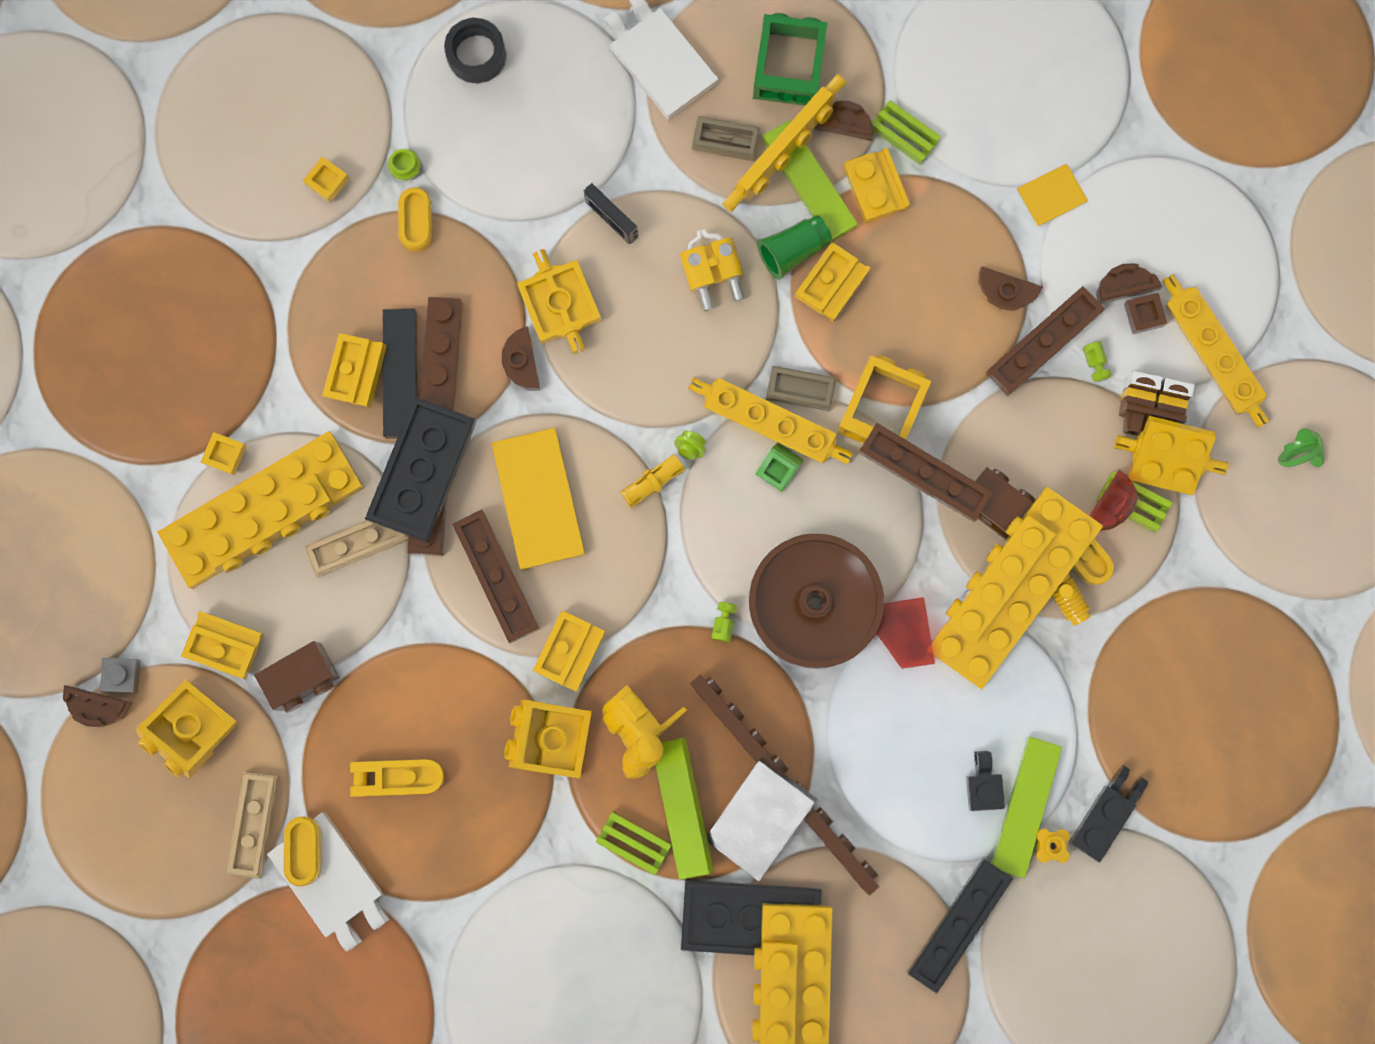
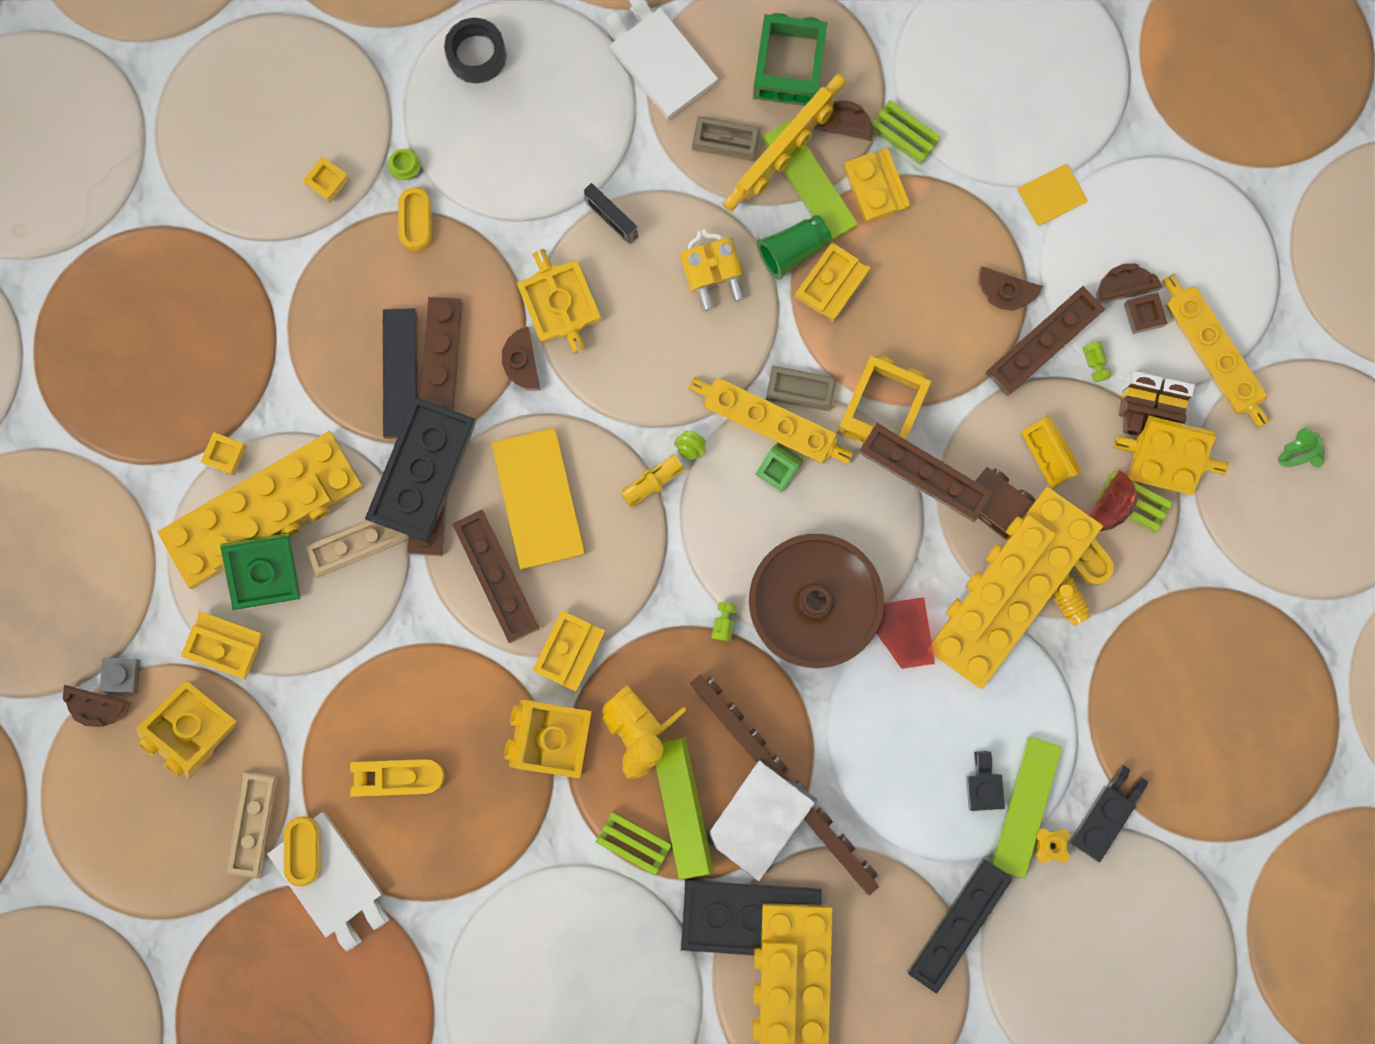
reddish brown brick [254,641,340,713] -> none
yellow plate [322,333,387,408] -> none
none -> green tile [220,533,301,610]
none -> yellow plate [1020,415,1083,489]

